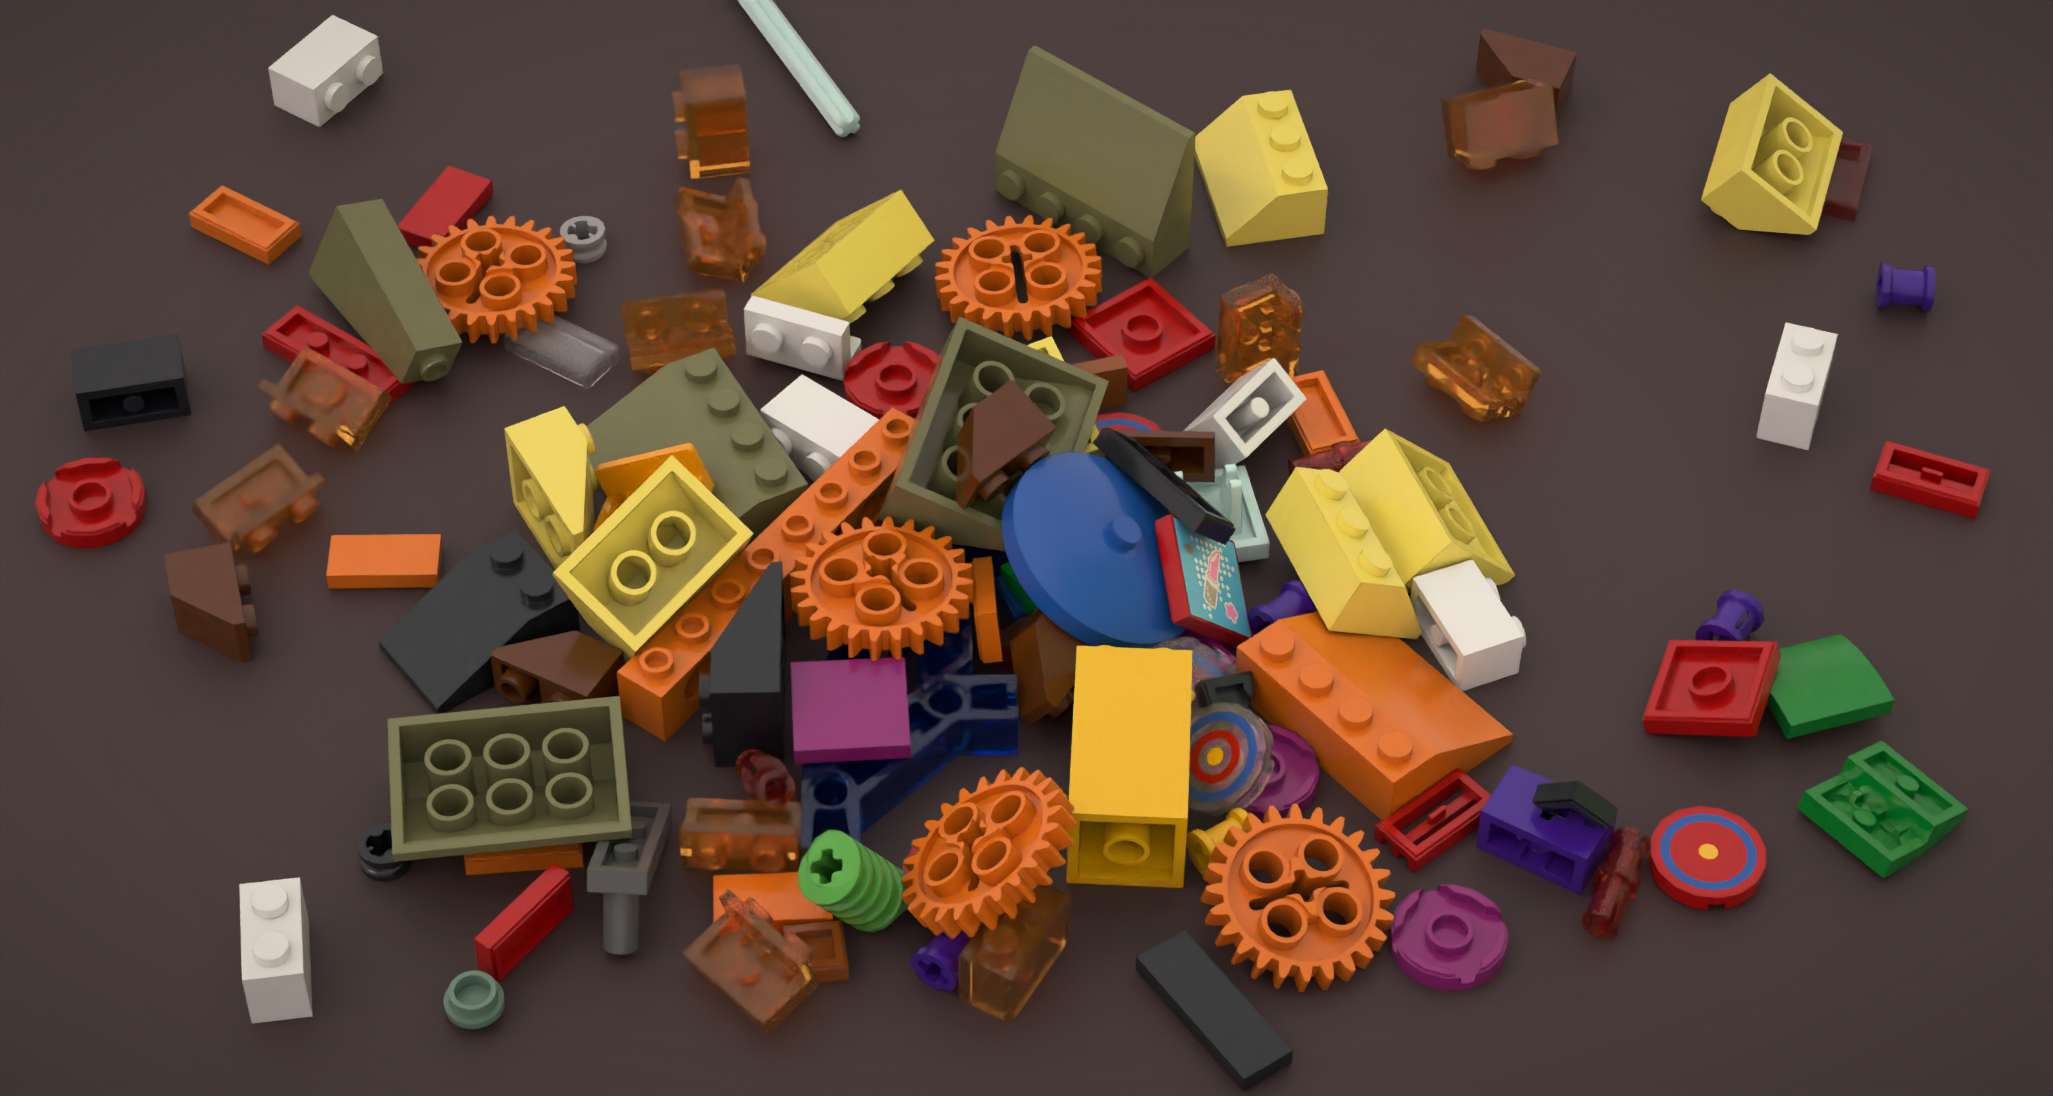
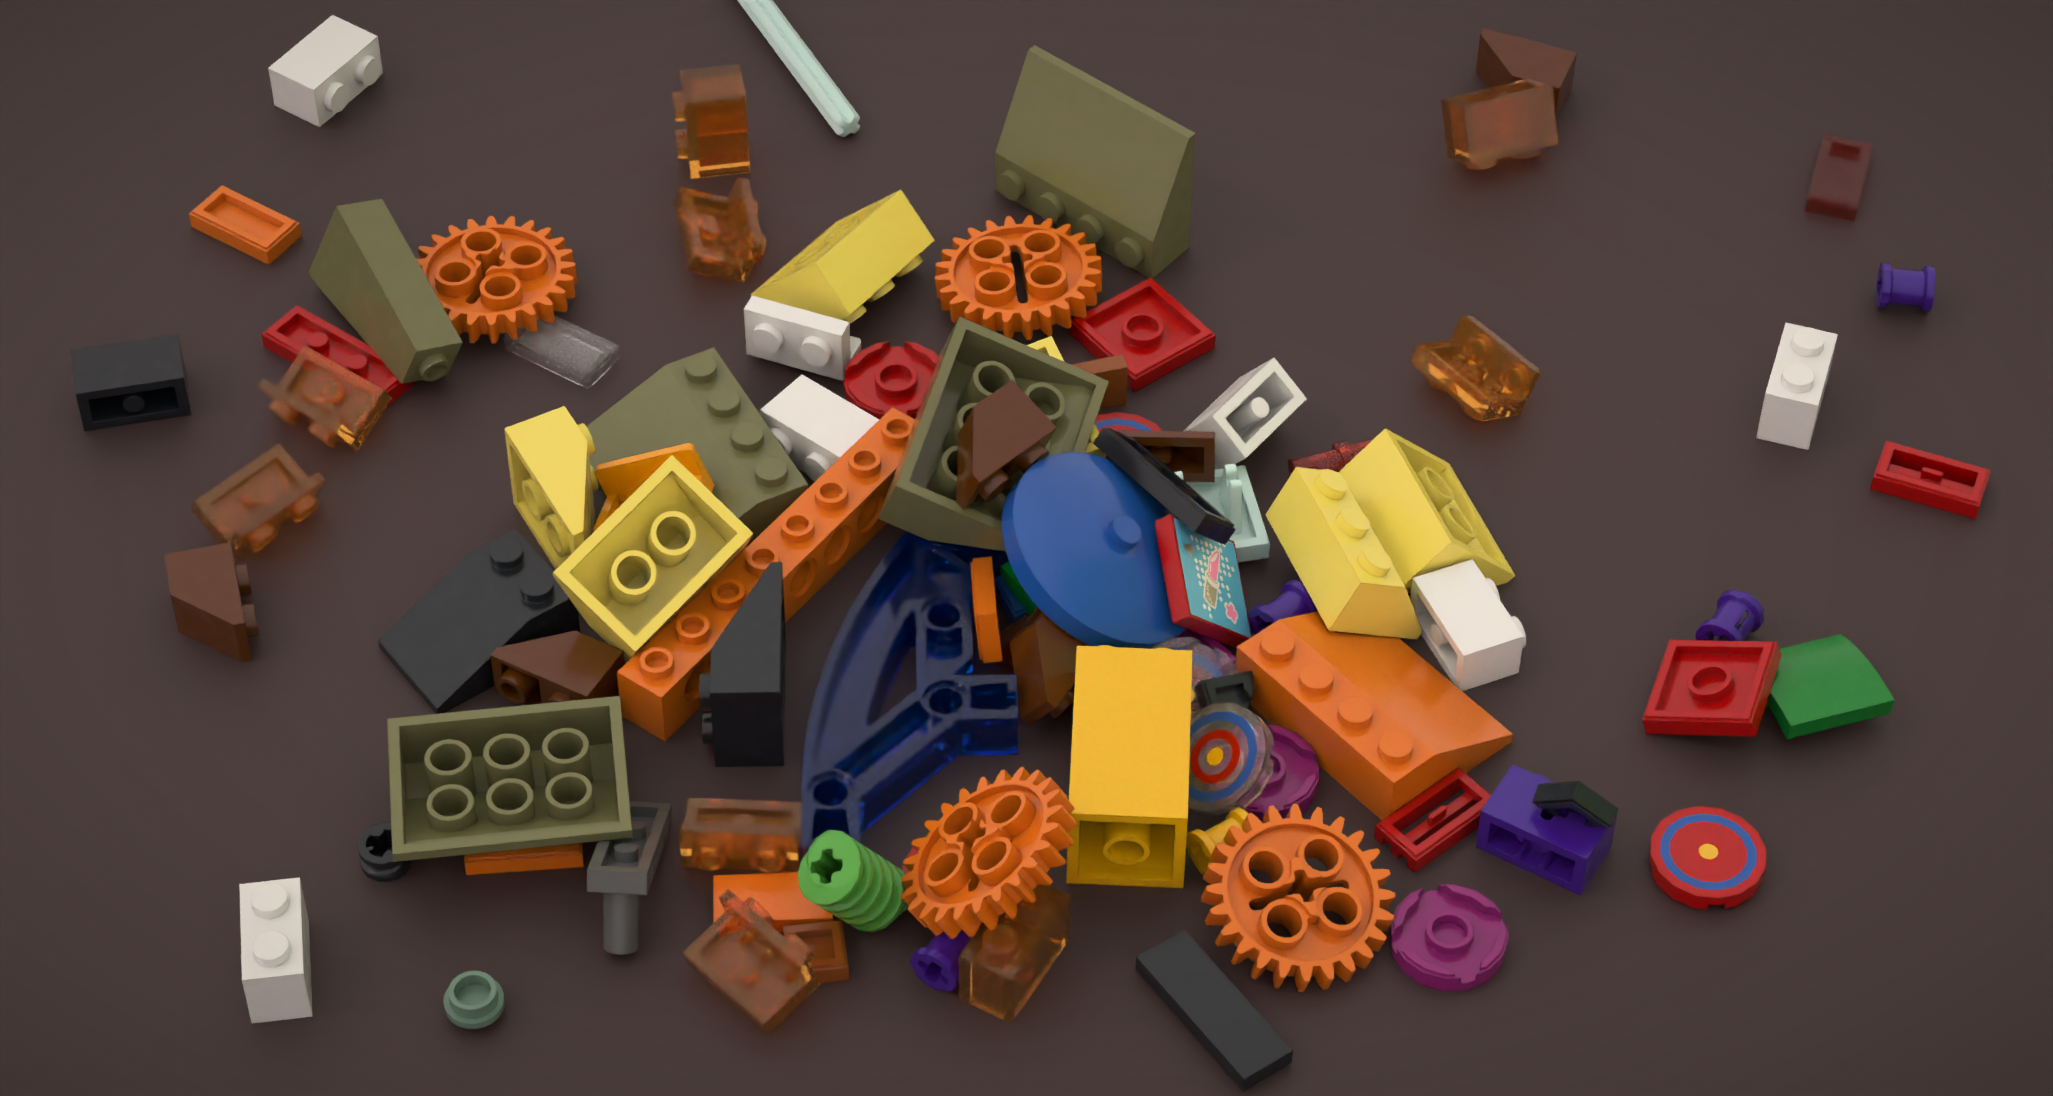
red tile [35,457,148,548] -> none
orange tile [326,534,443,589] -> none
red tile [397,166,493,247] -> none
red tile [474,863,574,982] -> none
light grey bush [560,216,607,263] -> none
clear orange bracket [620,288,737,374] -> none
clear red pin [735,749,795,807] -> none
orange gear [790,516,973,661] -> none
magenta tile [790,657,911,764] -> none
light yellow slope [1194,90,1328,247] -> none
clear orange bracket [1215,273,1304,384] -> none
orange tile [1286,370,1361,467] -> none
clear red pin [1581,827,1650,939] -> none
light yellow slope [1701,73,1843,235] -> none
green slope [1797,740,1969,879] -> none

